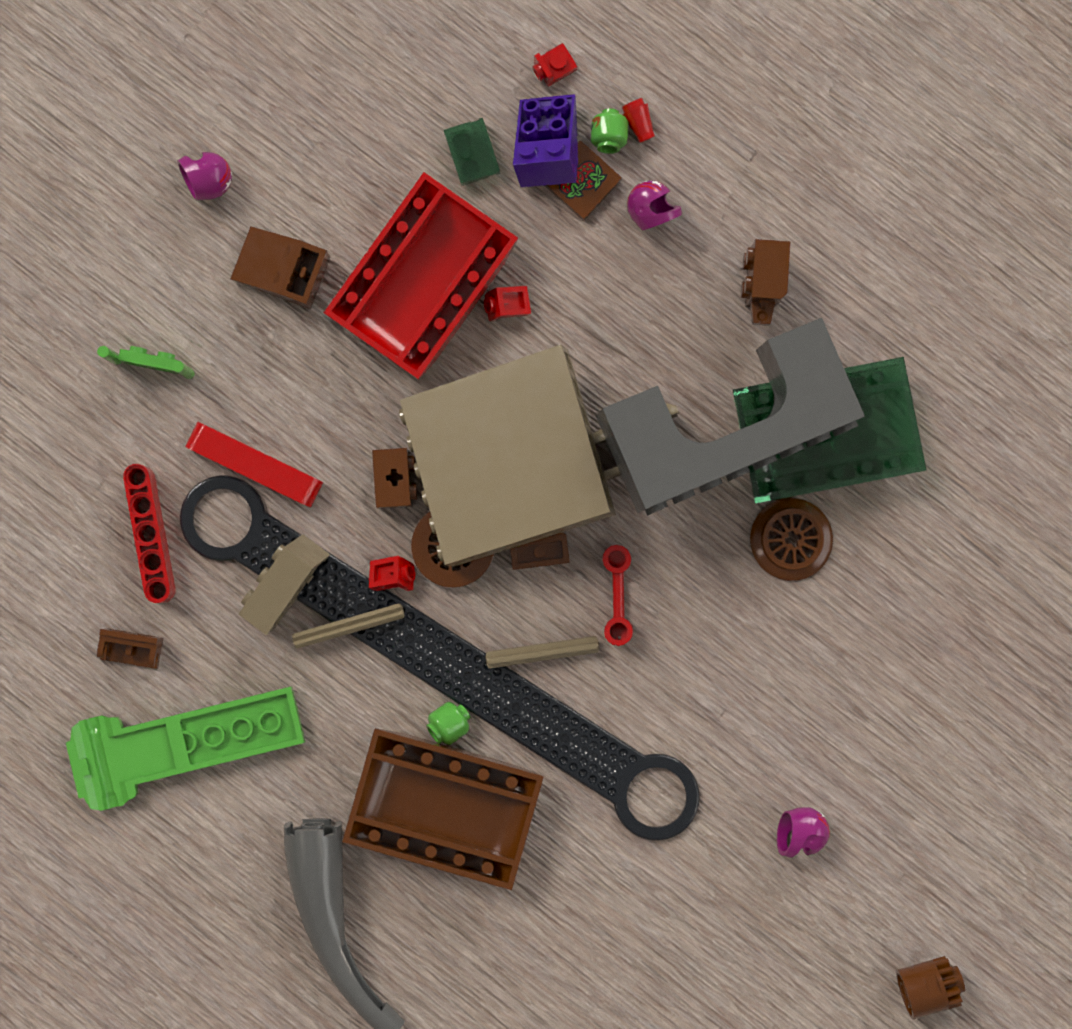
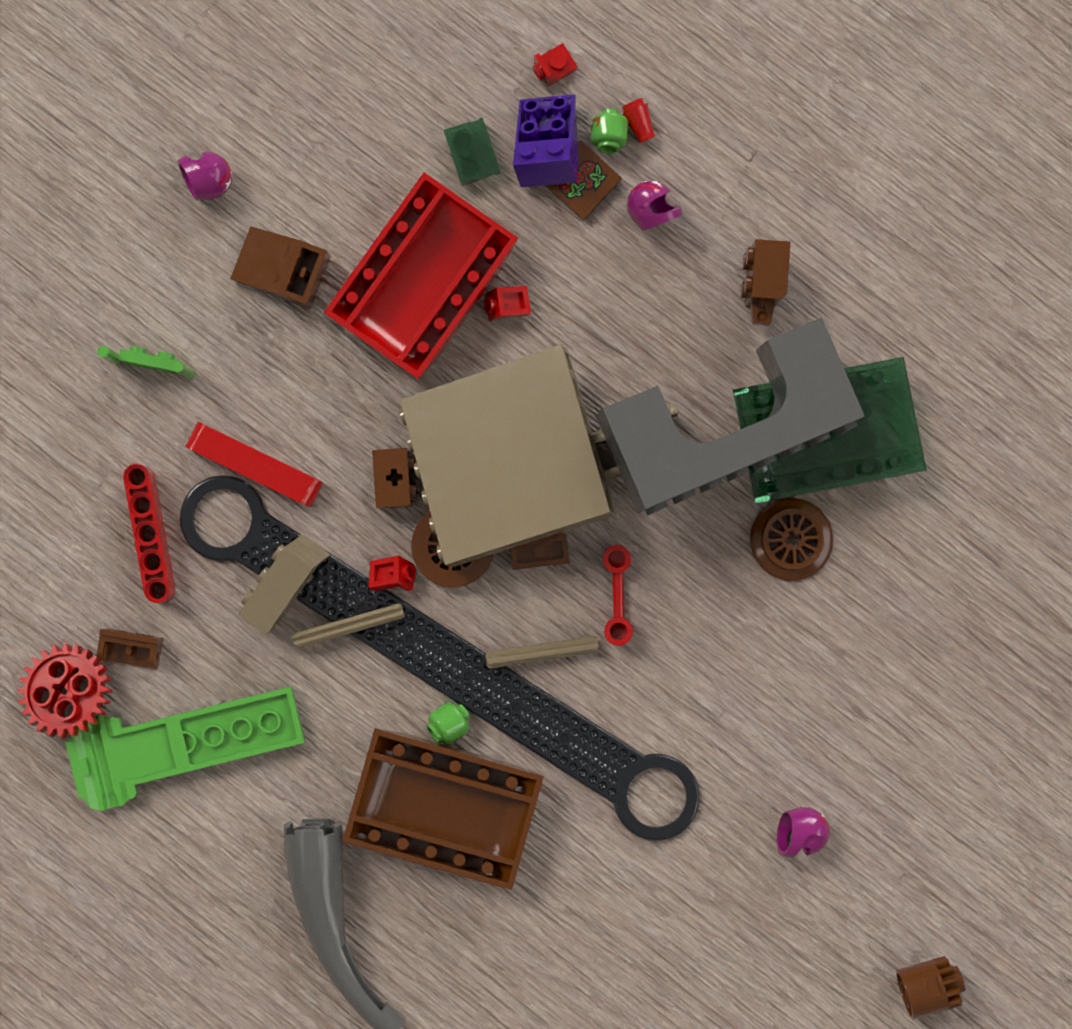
none -> red gear [17,643,113,738]

